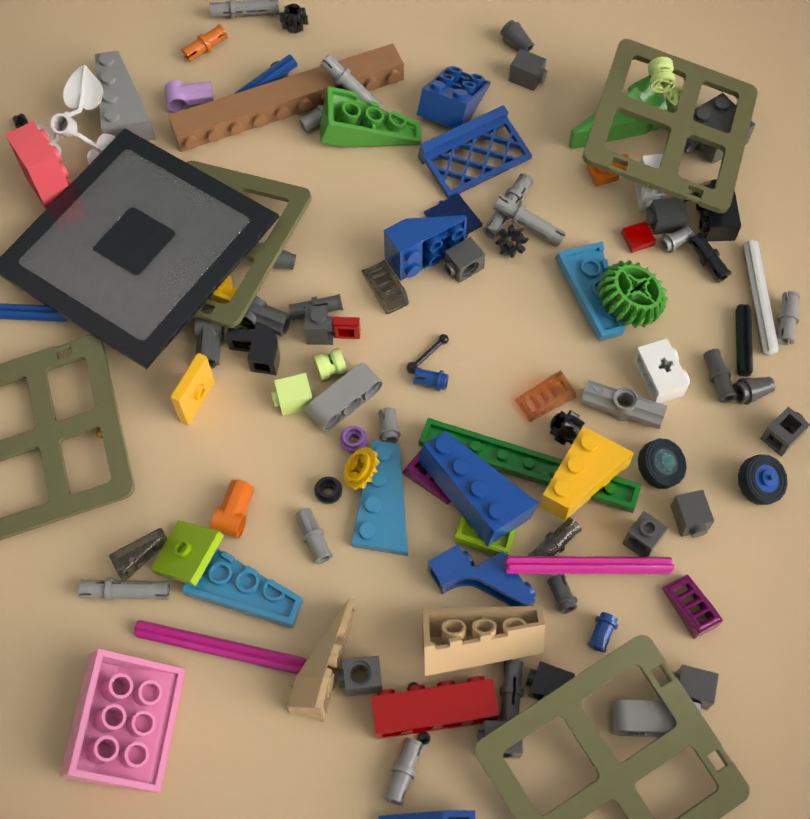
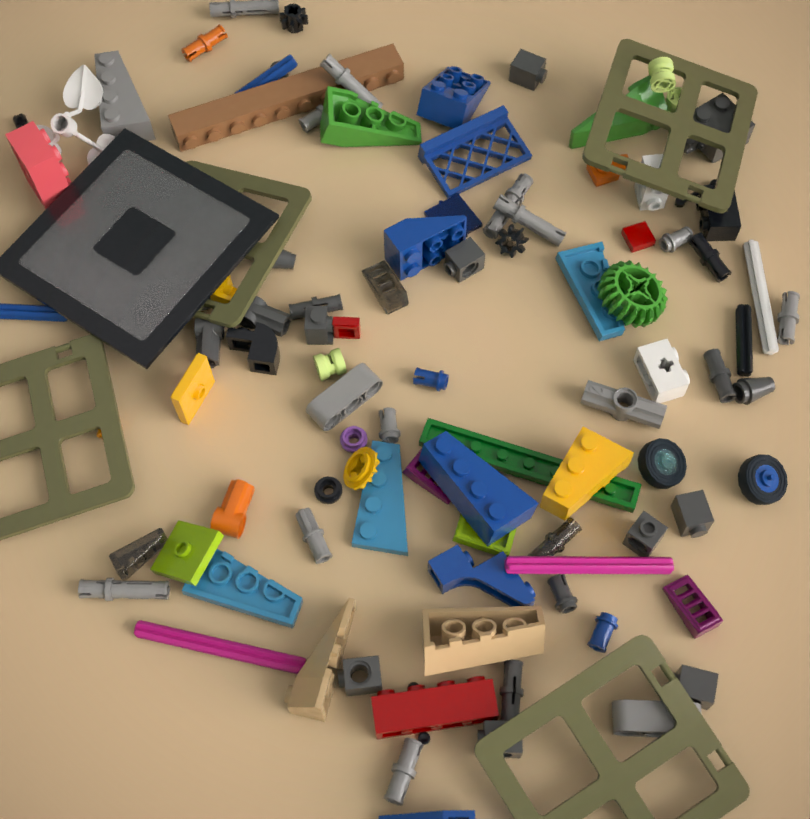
bright pink slope [59,649,185,793] -> none
lavender piece [165,80,214,113] -> none
yellowish green brick [271,373,313,416] -> none
black hinge [407,334,449,374] -> none
dark grey cone [500,20,534,52] -> none
clear orange slope [515,370,576,422] -> none
black brick [525,661,575,700] -> none
black gear [550,410,585,445] -> none
dark grey brick [646,197,688,235] -> none
dark grey brick [760,406,810,457] -> none

